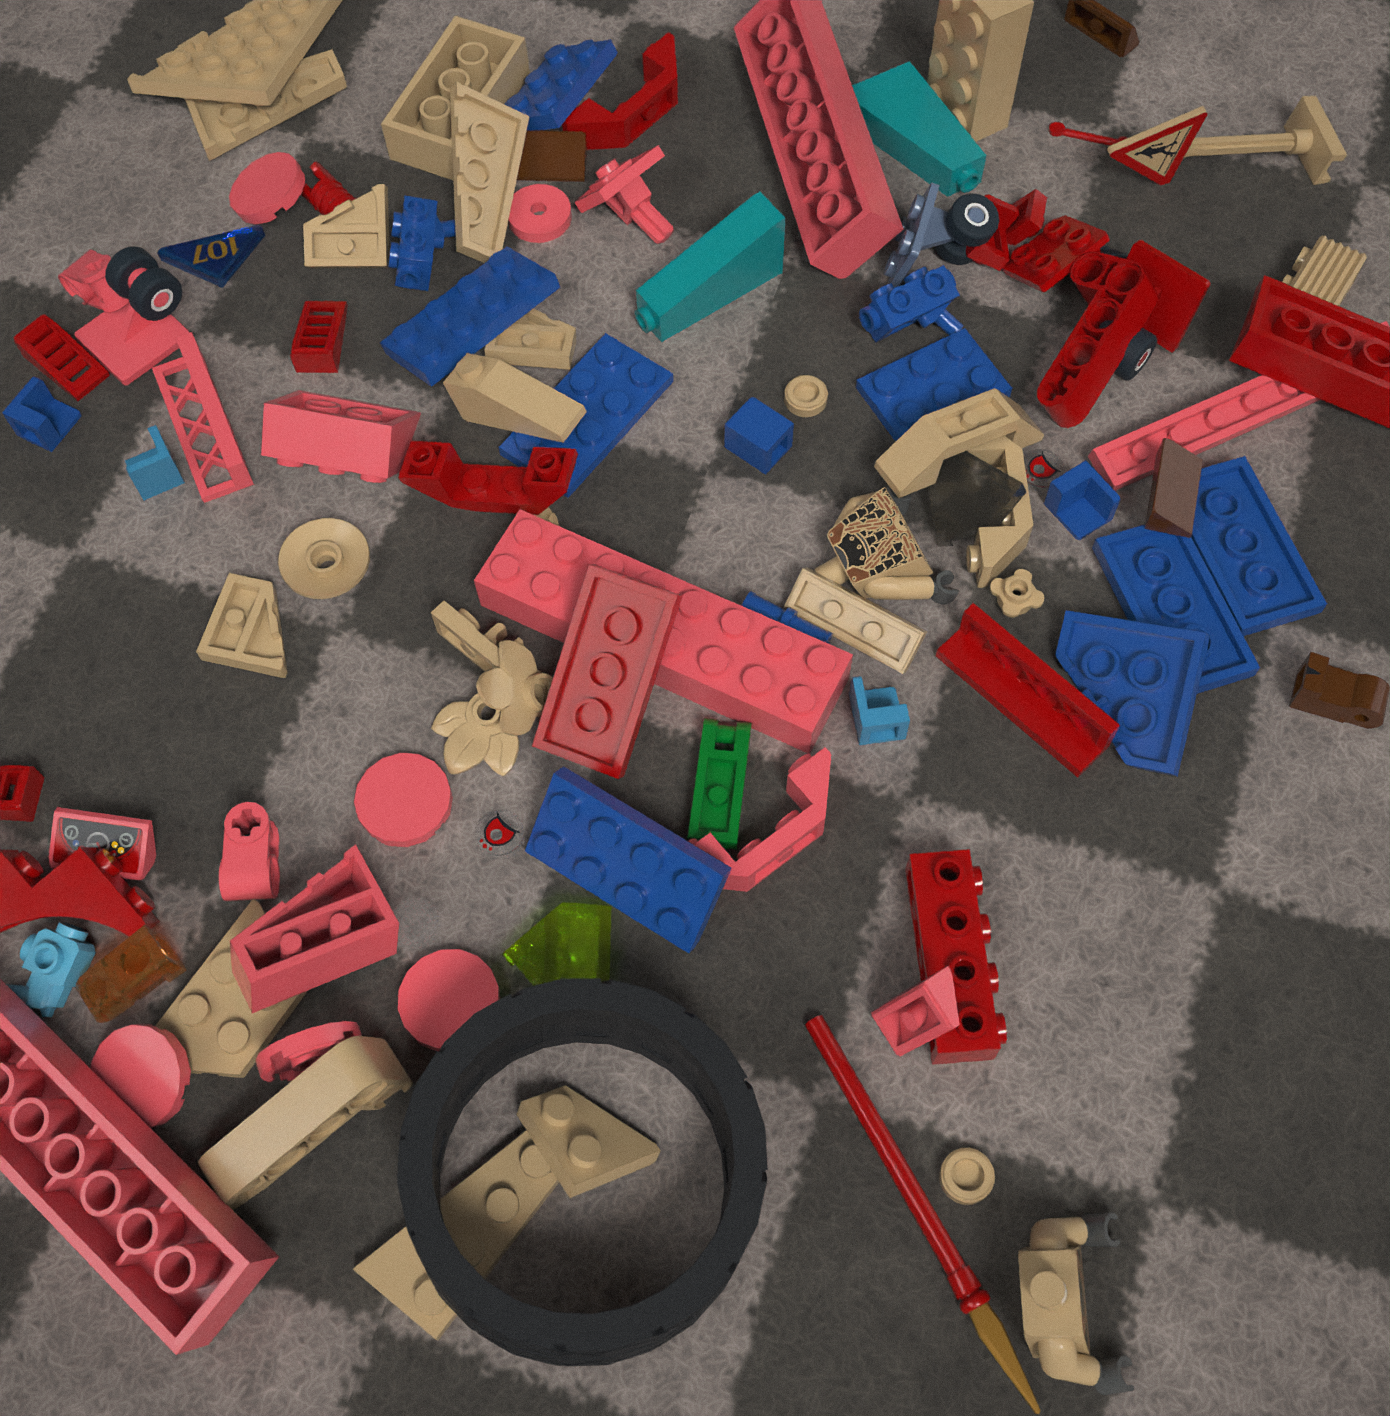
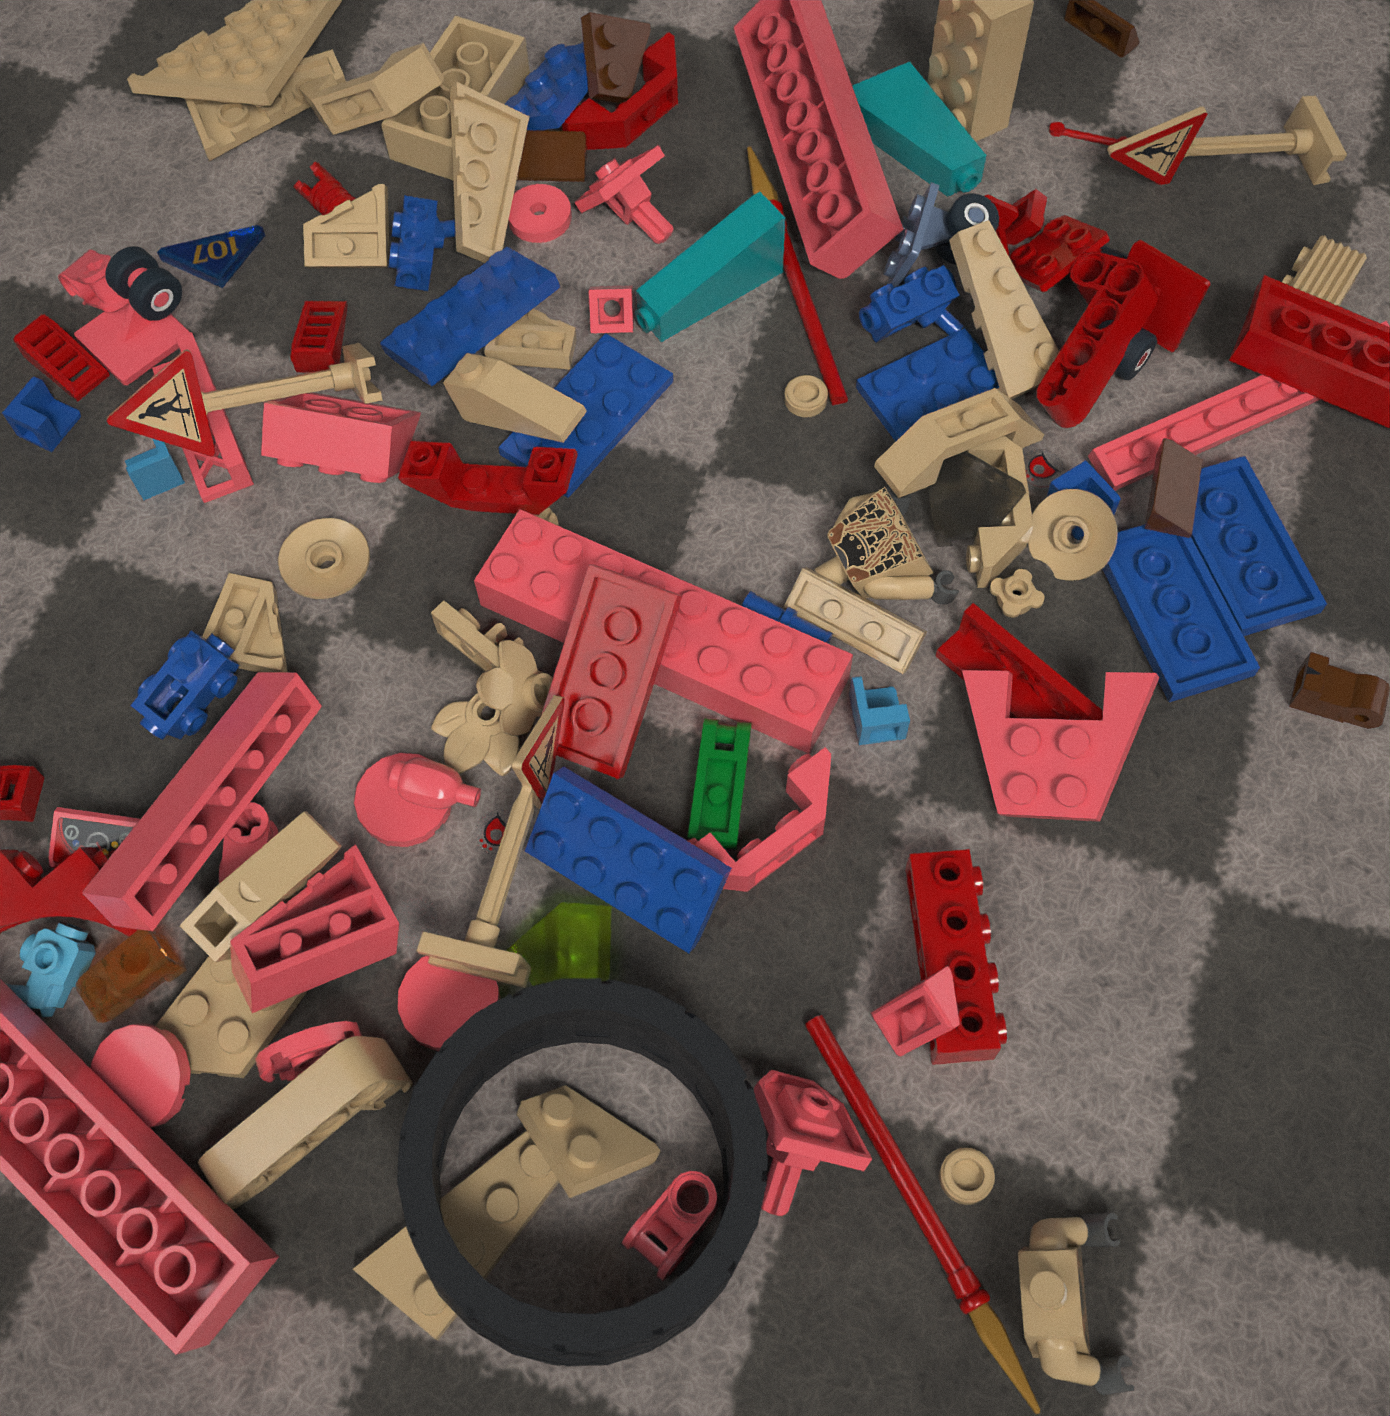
coral tile [229,152,306,225] -> none
blue panel [724,397,794,475] -> none
blue plate [1055,610,1210,777] -> none
none -> coral brick [82,672,322,931]
none -> tan piece [107,343,383,457]
none -> blue brick [130,630,240,740]
none -> tan slope [180,811,342,962]
none -> tan slope [299,43,445,135]
none -> coral plant [389,758,481,809]
none -> tan piece [417,695,565,988]
none -> reddish brown wing [581,12,651,103]
none -> coral plate [589,286,634,333]
none -> coral piece [622,1171,719,1281]
none -> red piece [747,146,848,405]
none -> coral piece [753,1070,872,1216]
none -> tan wing [949,220,1060,399]
none -> coral wing [962,670,1159,822]
none -> tan dish [1028,489,1118,581]

